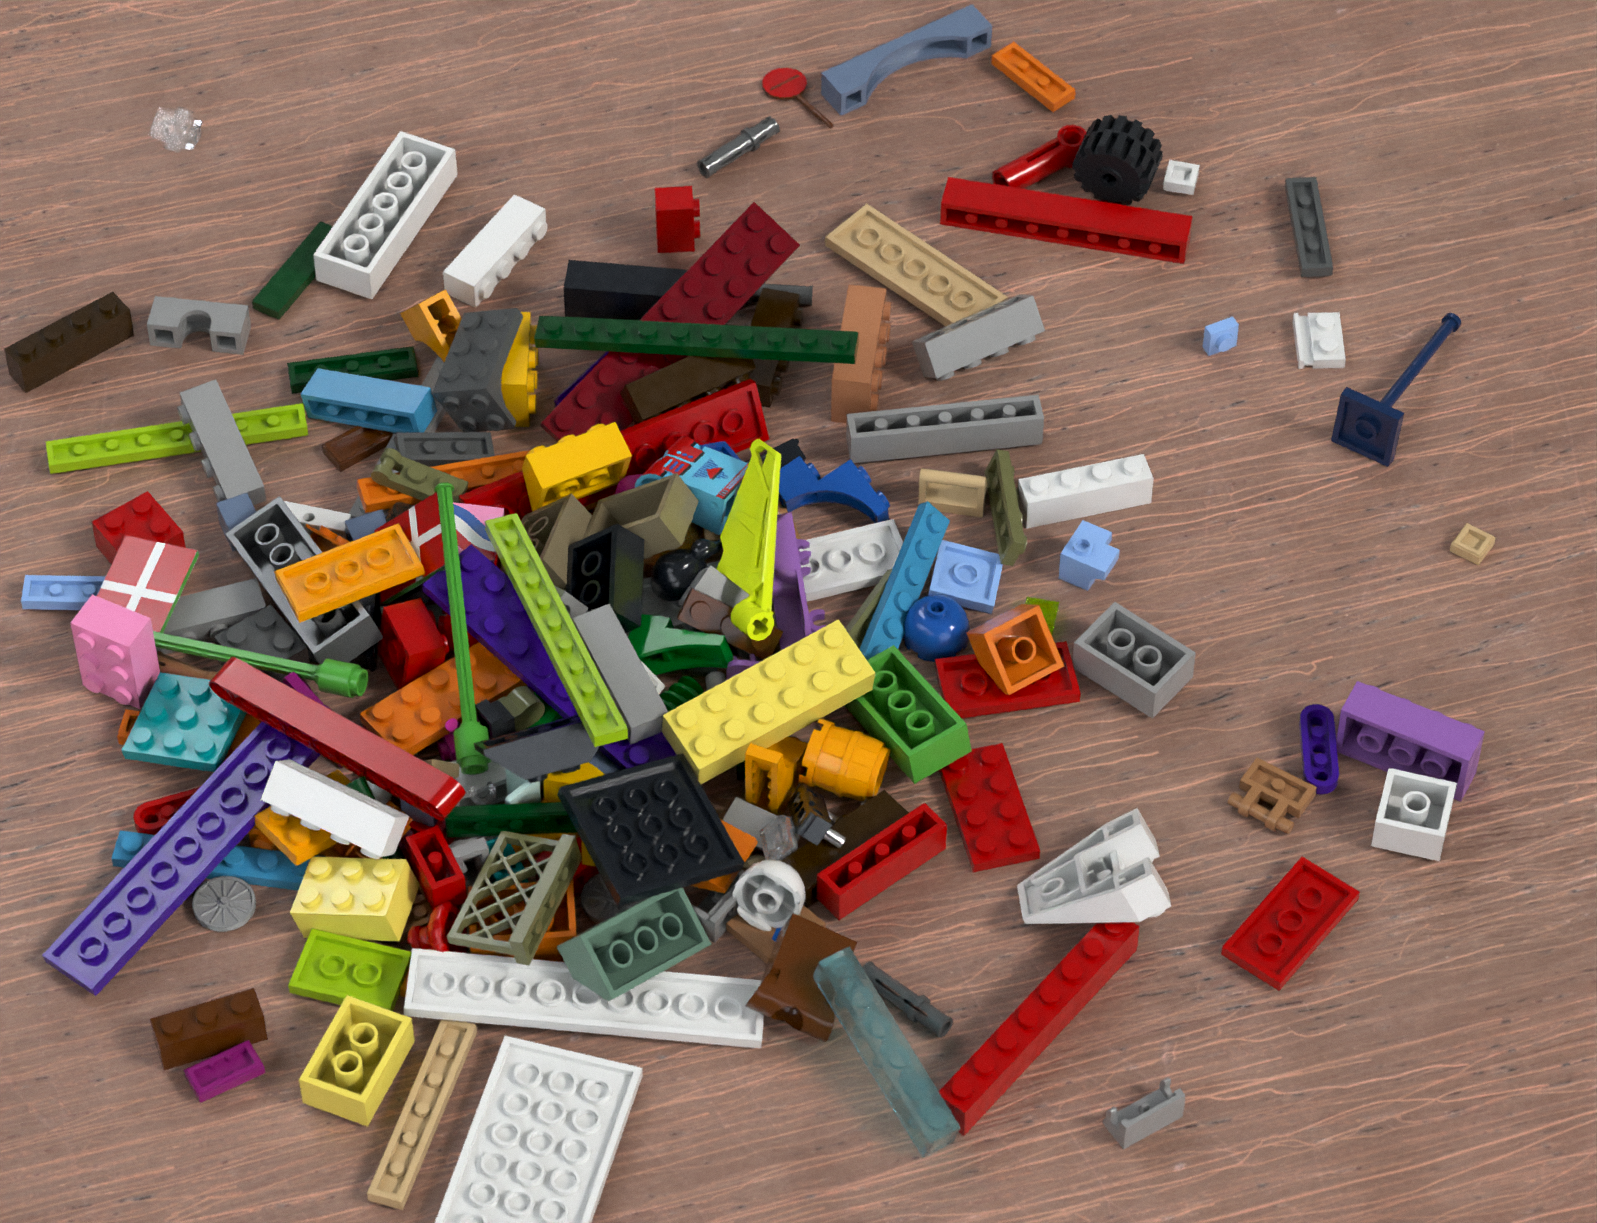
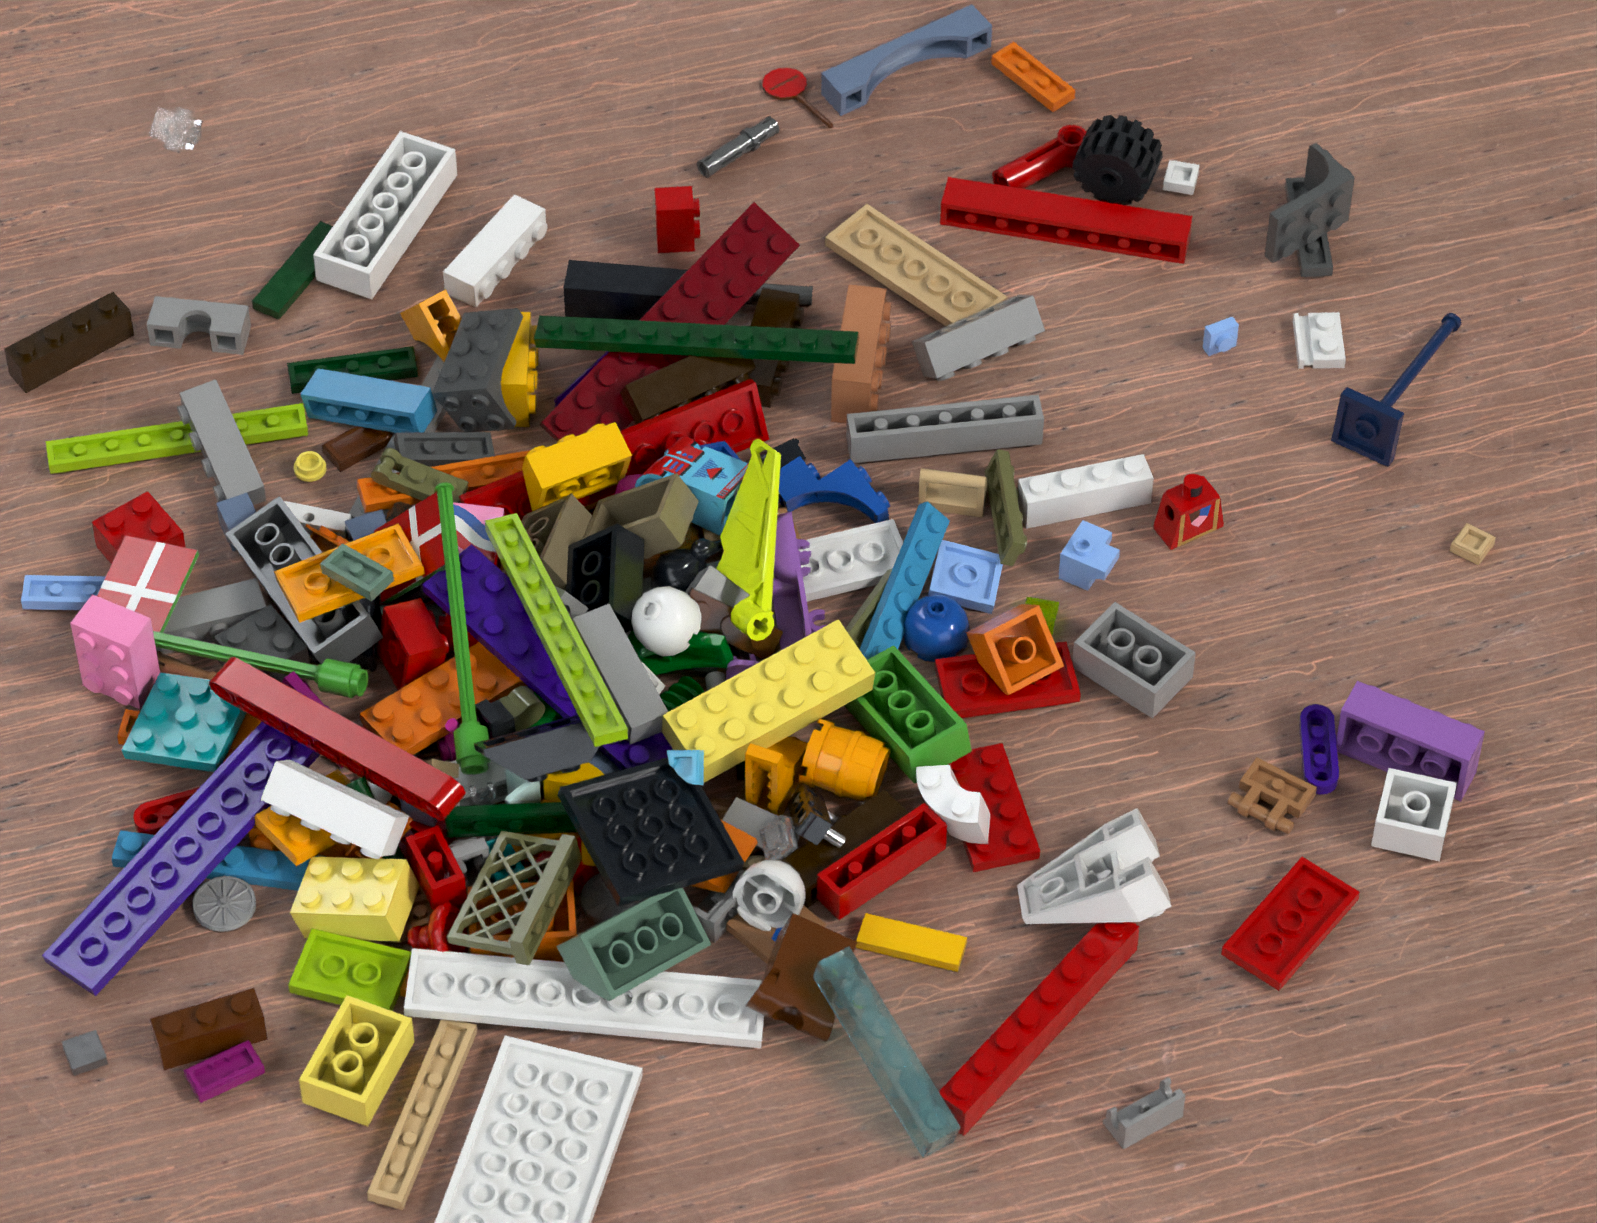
dark grey pin [857,961,953,1038] -> none
none -> flat silver tile [62,1030,108,1076]
none -> light yellow plate [294,451,326,482]
none -> sand green plate [320,543,394,601]
none -> white cylinder [631,586,702,656]
none -> medium azure tile [667,750,704,785]
none -> yellow tile [856,913,967,972]
none -> white brick [916,765,990,844]
none -> red torso [1153,474,1224,550]
none -> dark grey bracket [1265,143,1355,263]

